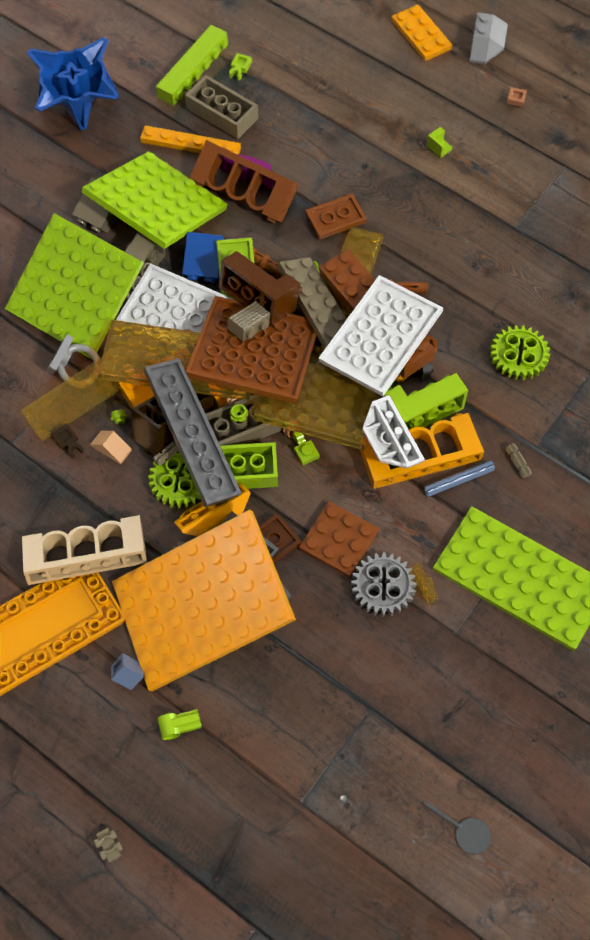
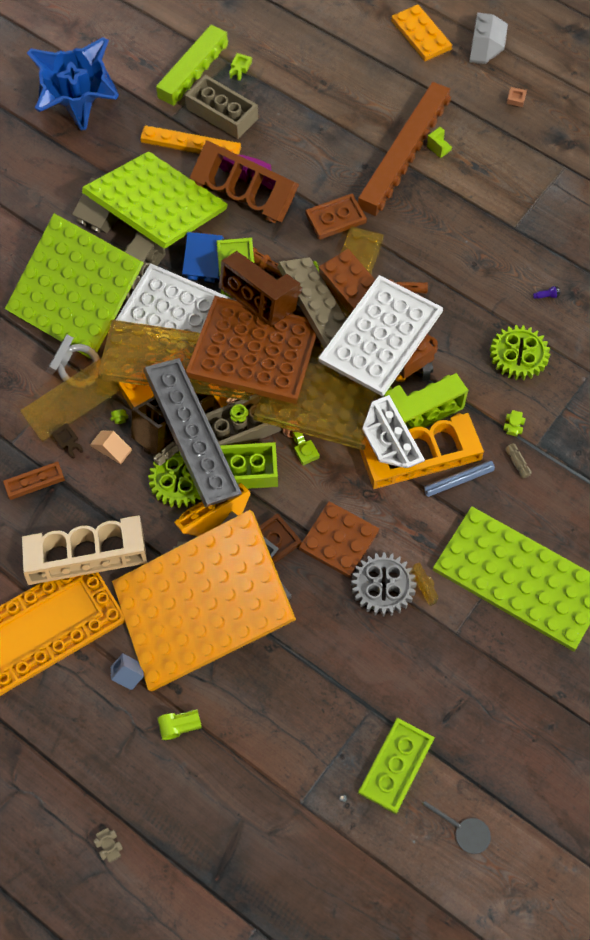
dark tan brick [227,301,270,342] -> none
none -> dark orange plate [3,461,65,500]
none -> dark orange brick [358,82,451,216]
none -> lime tile [358,718,435,814]
none -> lime piece [503,410,526,436]
none -> dark purple piece [533,286,561,299]

